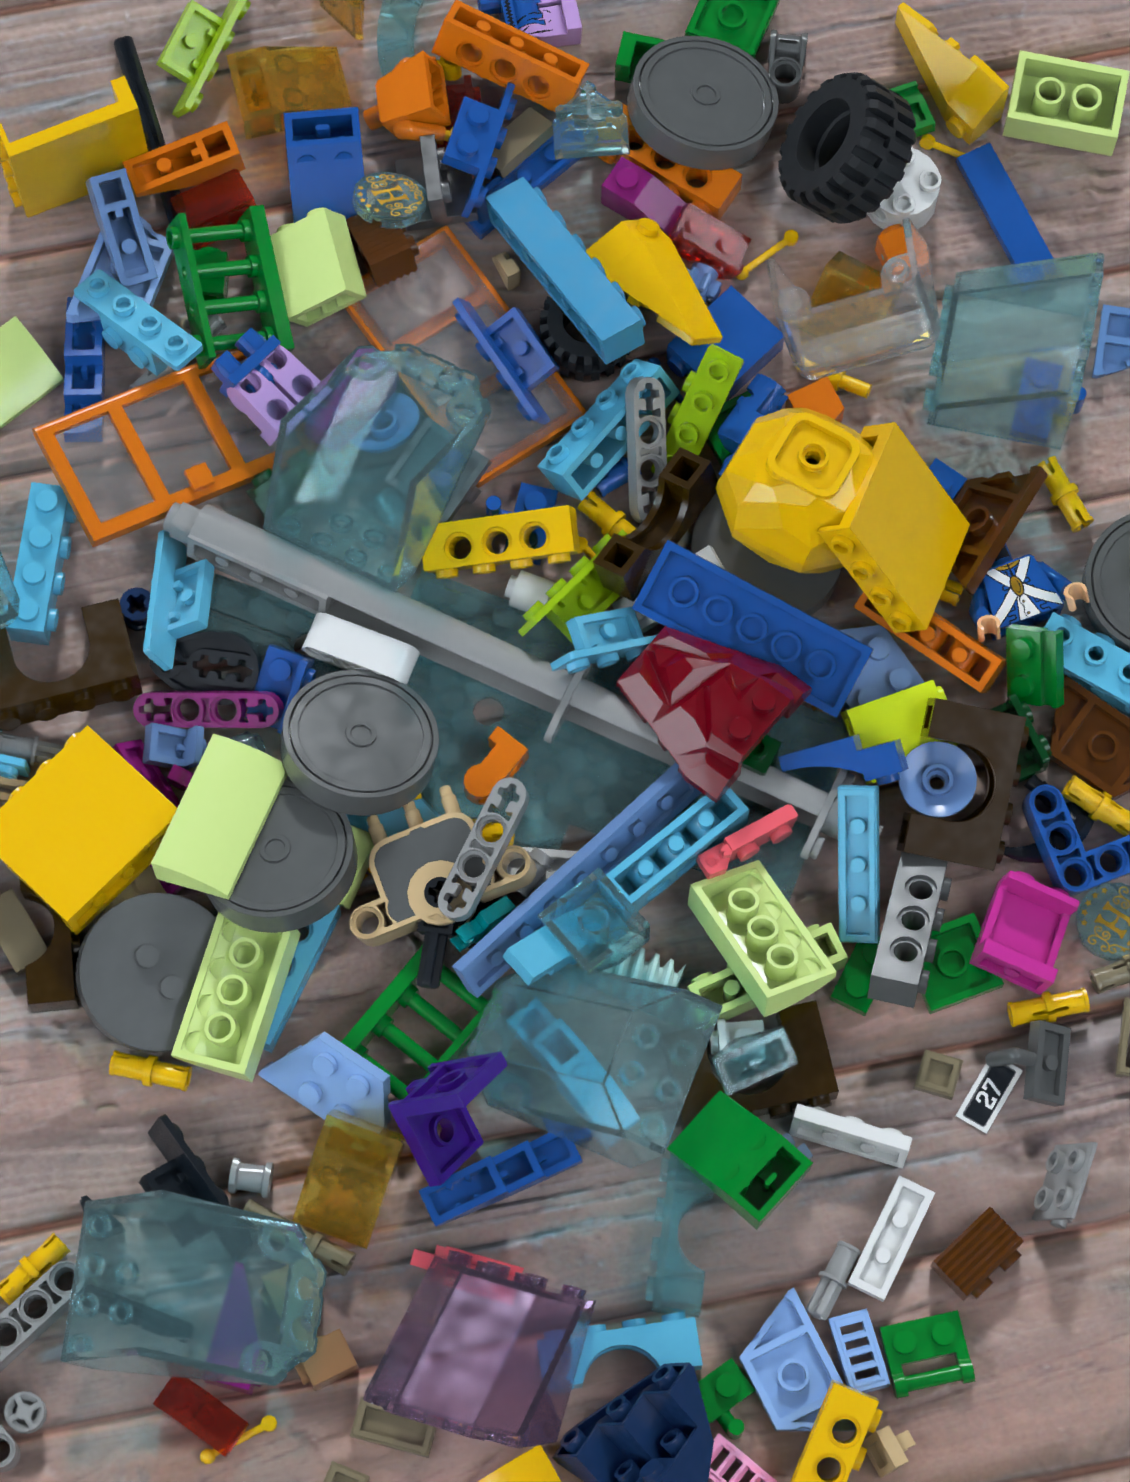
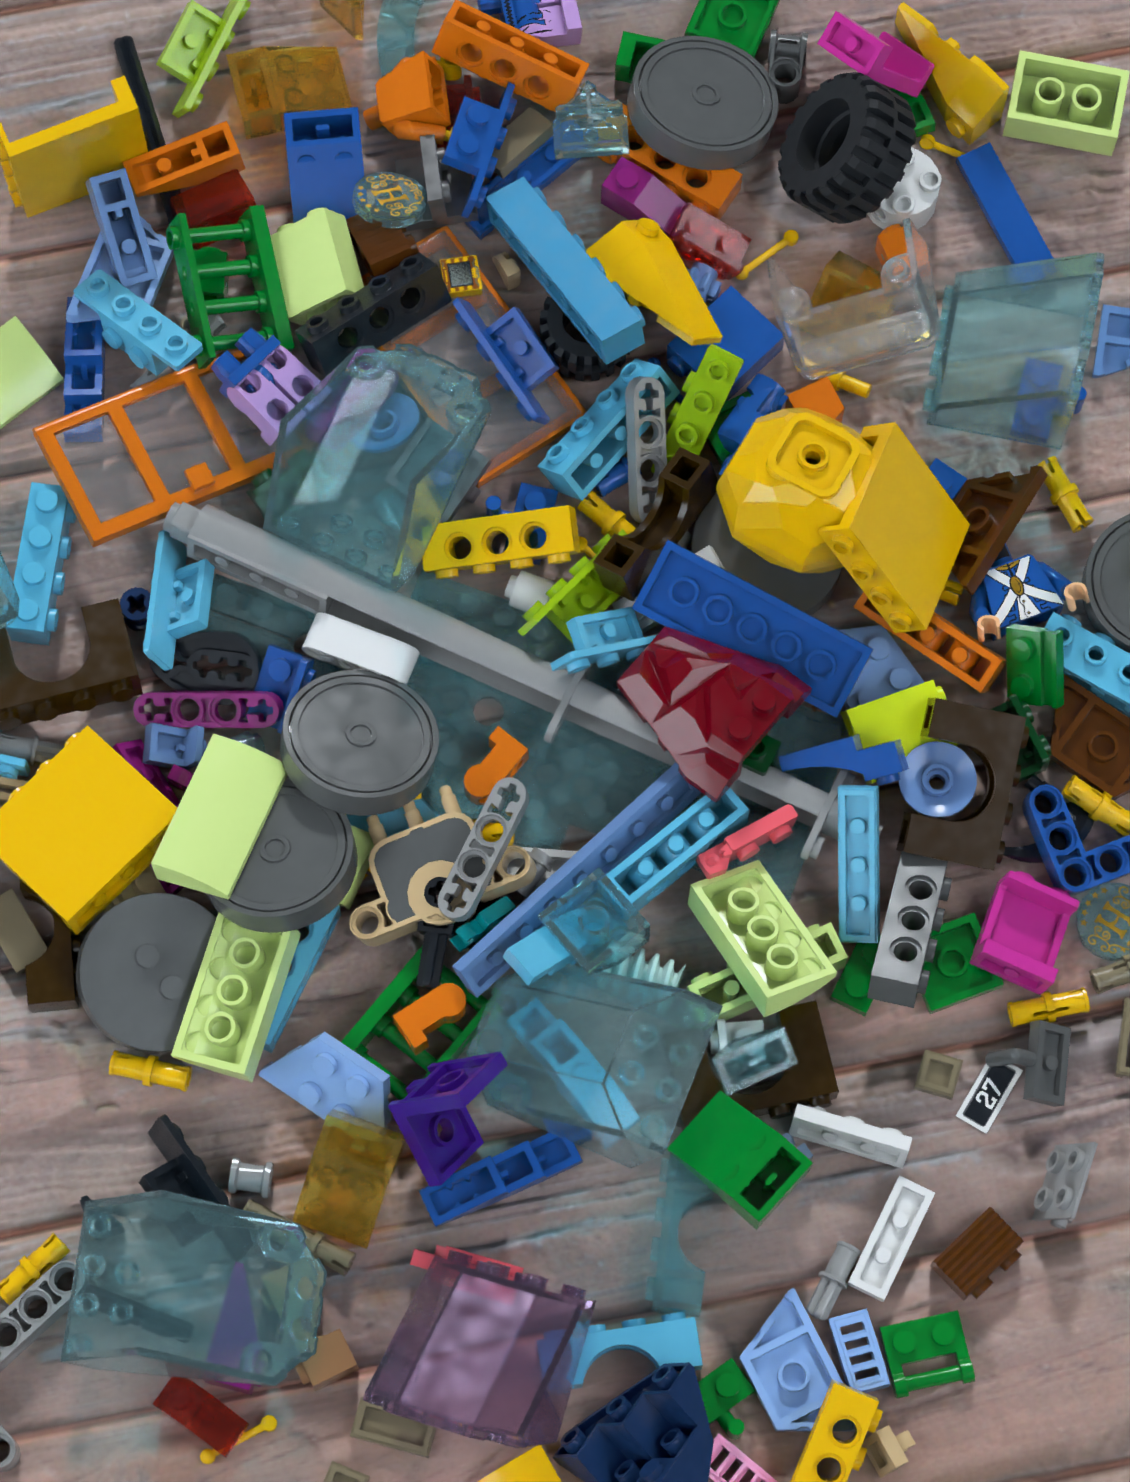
light grey wheel [4,1391,47,1434] -> none
none -> black brick [295,253,452,379]
none -> orange leg [393,983,466,1055]
none -> tile [439,255,483,298]
none -> dark pink panel [817,11,934,98]

